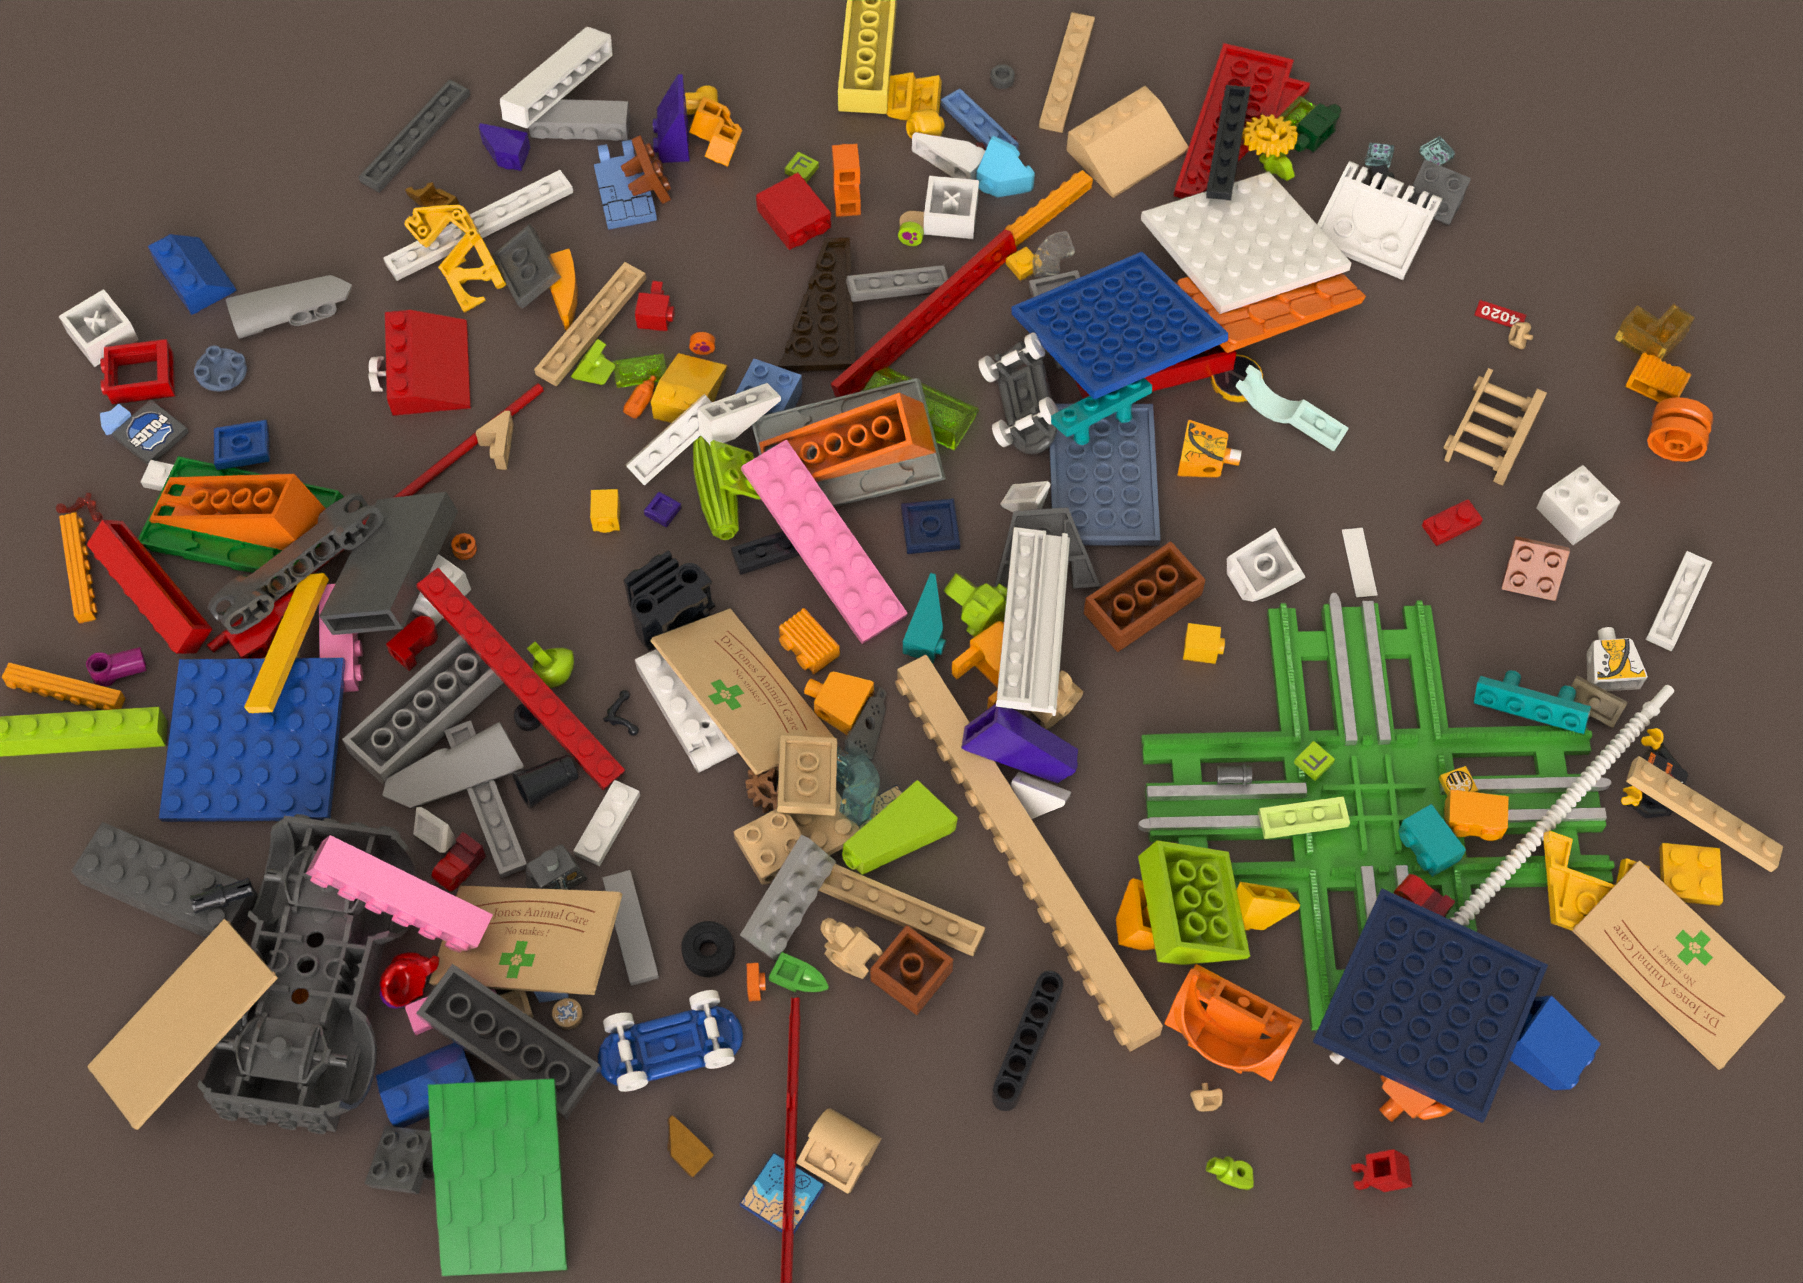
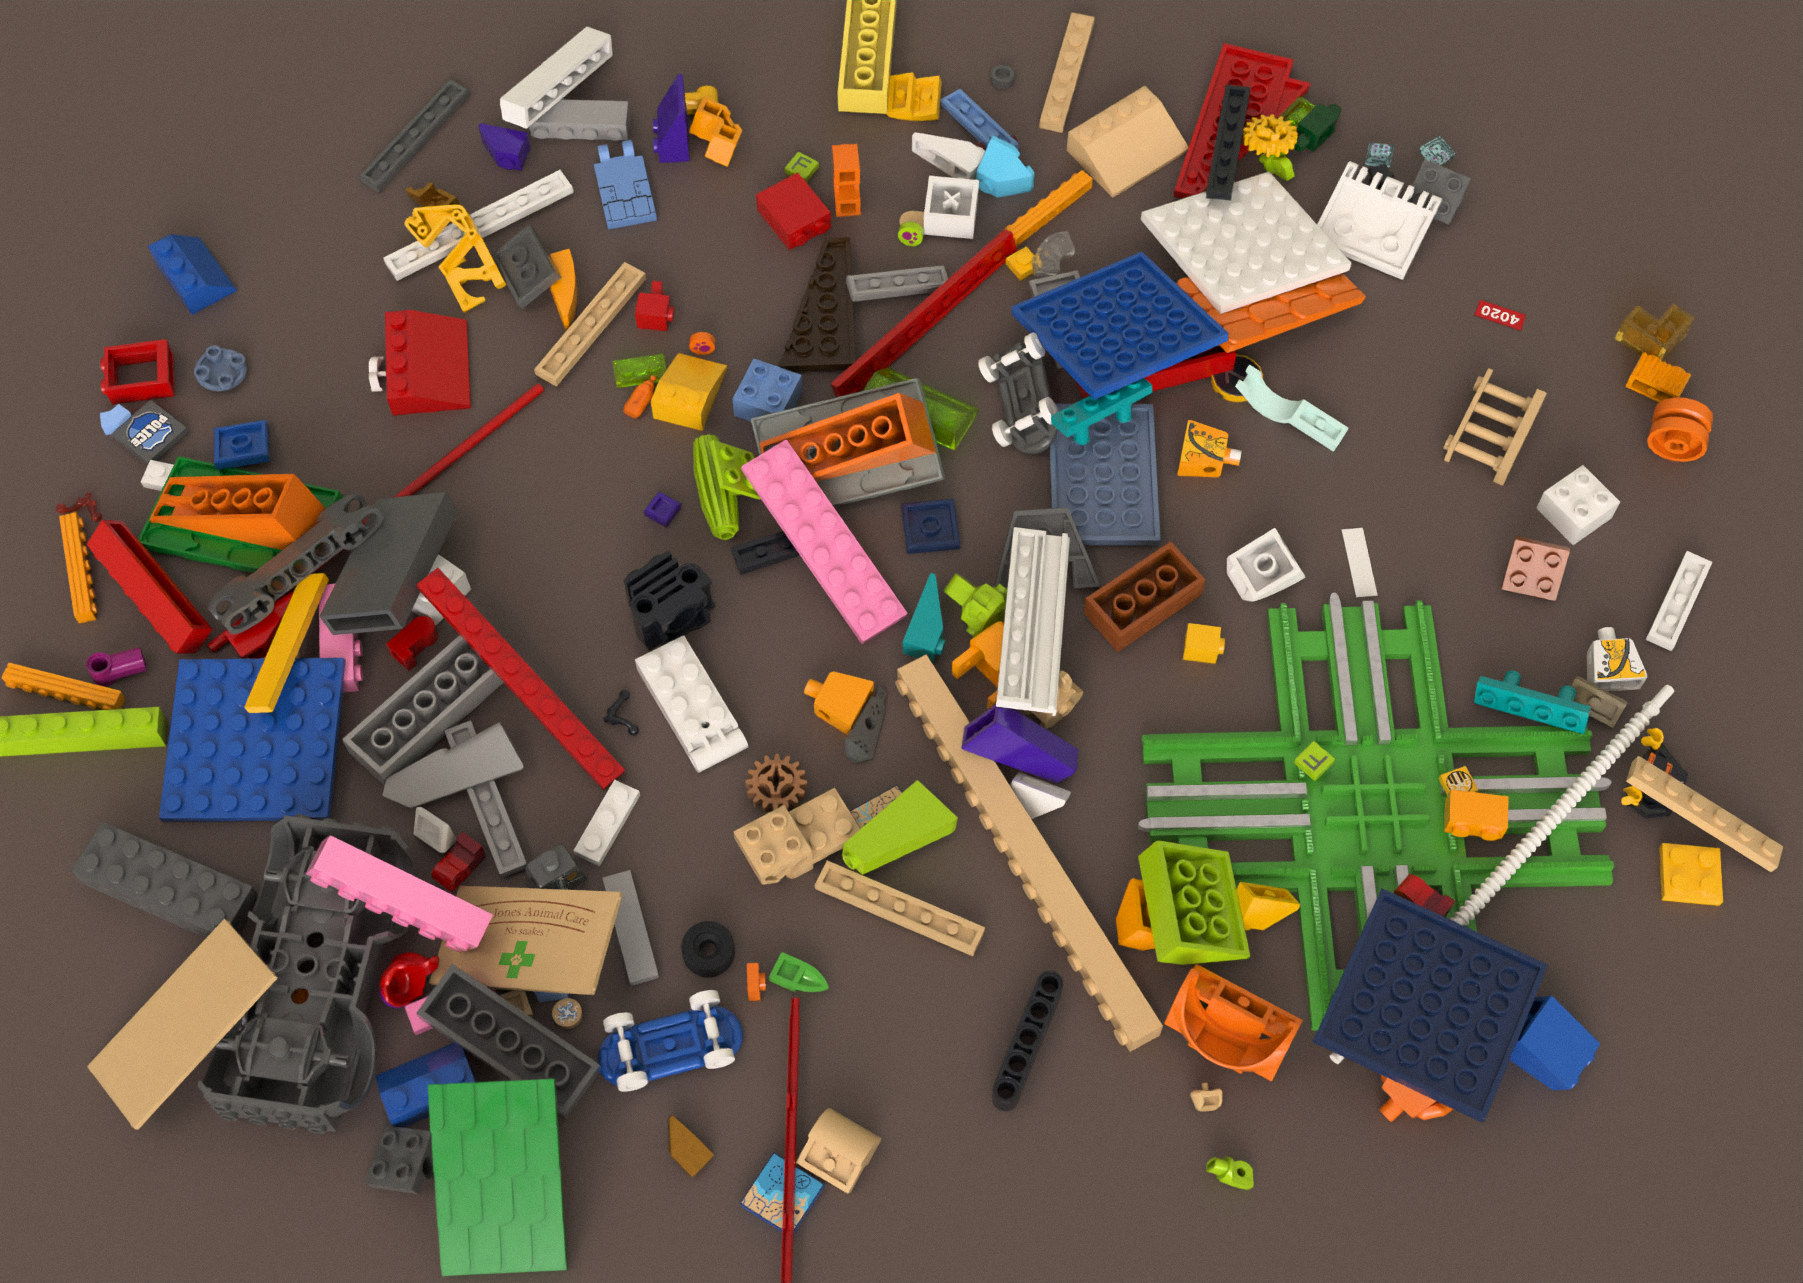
white brick [59,289,139,367] -> none
black pin [190,878,254,914] -> none
light grey panel [225,275,353,339] -> none
orange bush [451,533,477,560] -> none
tan slope [476,411,514,470] -> none
black plant [513,755,579,809] -> none
black tile [514,703,541,731] -> none
lime piece [527,642,574,689] -> none
lime slope [571,339,615,385] -> none
yellow brick [590,489,620,533] -> none
dark orange plate [621,135,671,204] -> none
white plate [626,394,712,485] -> none
tan piece [651,608,835,775] -> none
white slope [698,383,781,446] -> none
light grey plate [740,834,836,961] -> none
tan plate [777,735,837,816] -> none
light orange brick [779,608,840,674] -> none
tan hinge [820,918,883,979] -> none
clear light blue arch [836,745,880,826] -> none
dark orange brick [870,925,953,1015] -> none
yellow head [906,109,944,138] -> none
white slope [1000,481,1051,512] -> none
dark grey pin [1217,764,1252,786] -> none
yellowish green plate [1258,796,1350,839] -> none
red brick [1351,1149,1413,1192] -> none
teal brick [1398,804,1466,877] -> none
red plate [1422,499,1483,546] -> none
tan piece [1508,322,1533,350] -> none
yellow wing [1543,831,1650,930] -> none
tan piece [1572,860,1785,1070] -> none

